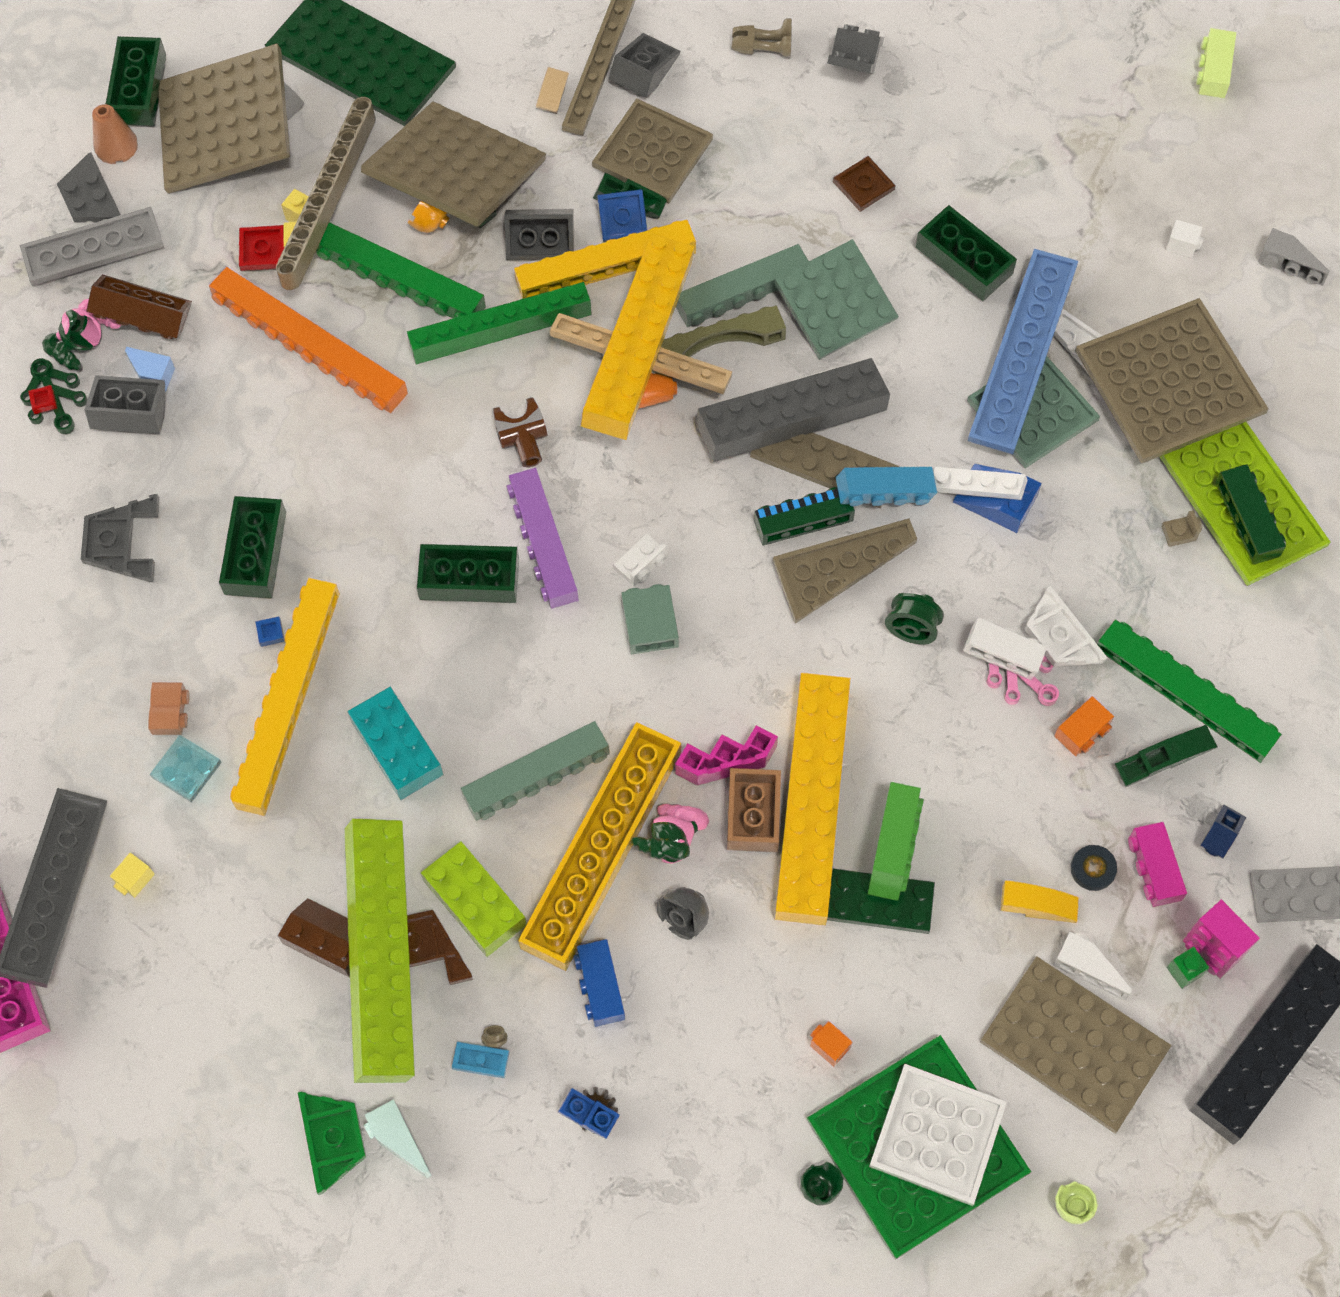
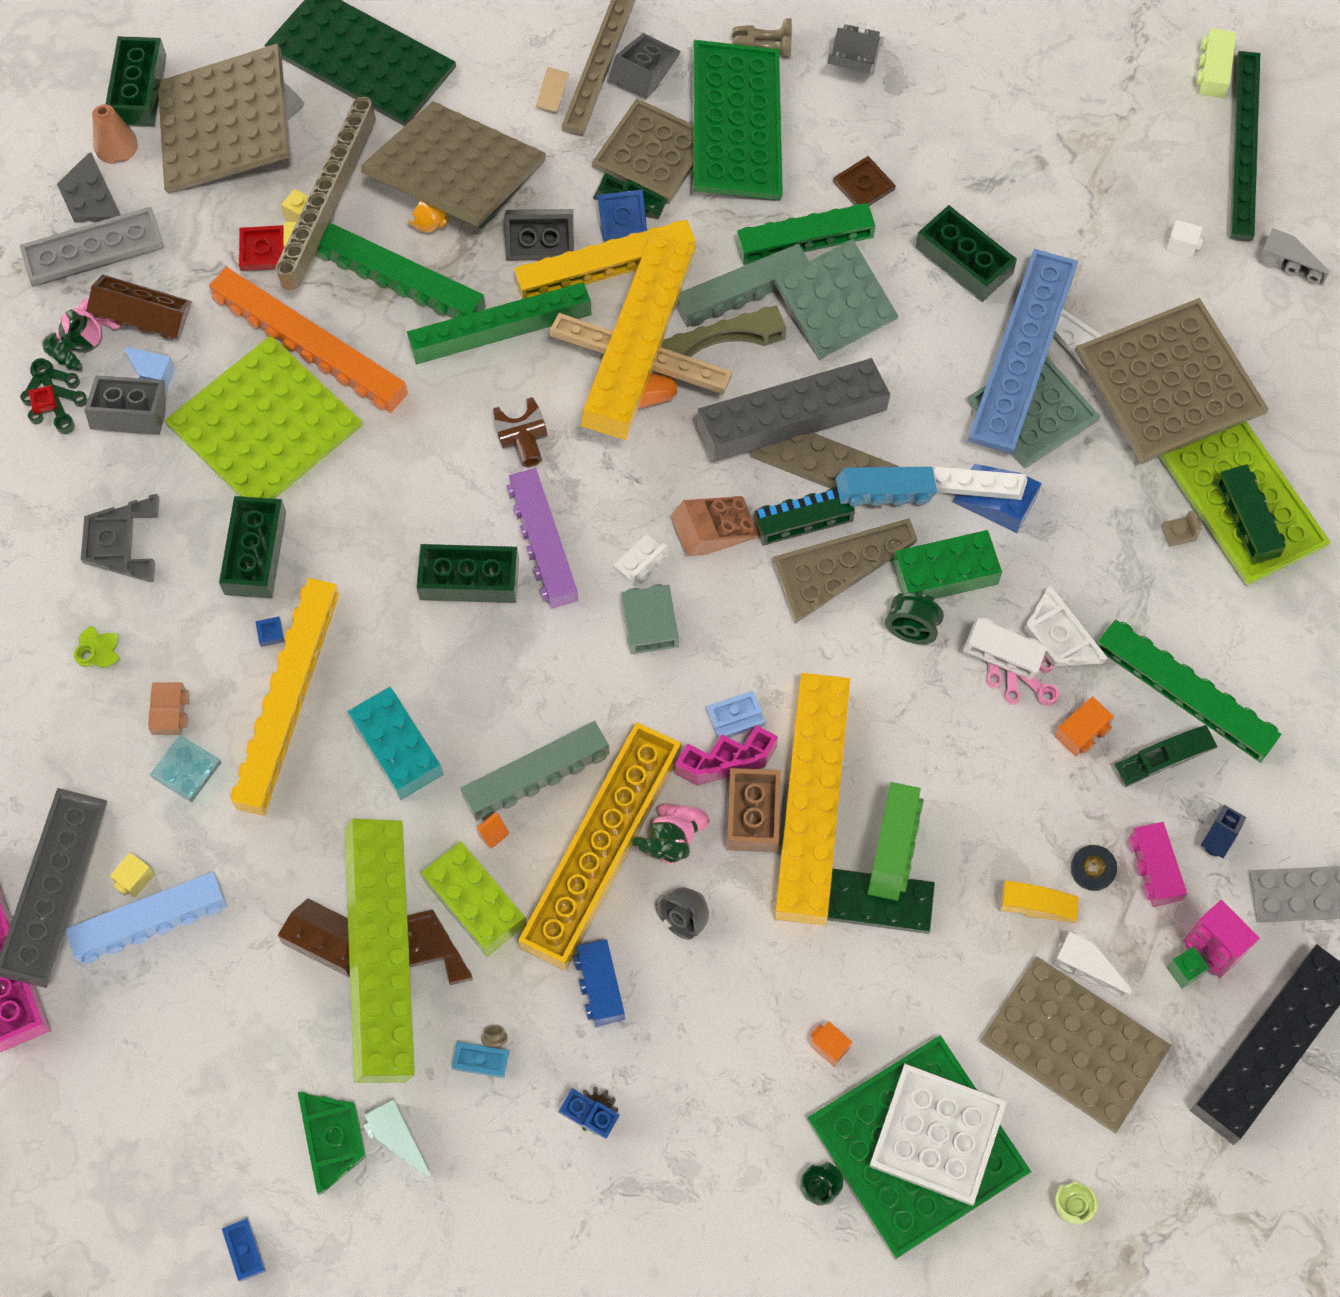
none -> light blue brick [66,872,227,964]
none -> lime plate [74,626,120,668]
none -> lime plate [164,336,363,499]
none -> blue plate [222,1218,266,1282]
none -> orange slope [477,813,509,848]
none -> nougat slope [671,496,759,556]
none -> green plate [692,40,783,200]
none -> light blue plate [707,691,766,740]
none -> green brick [737,203,876,265]
none -> green brick [892,530,1002,599]
none -> dark green plate [1230,51,1261,241]

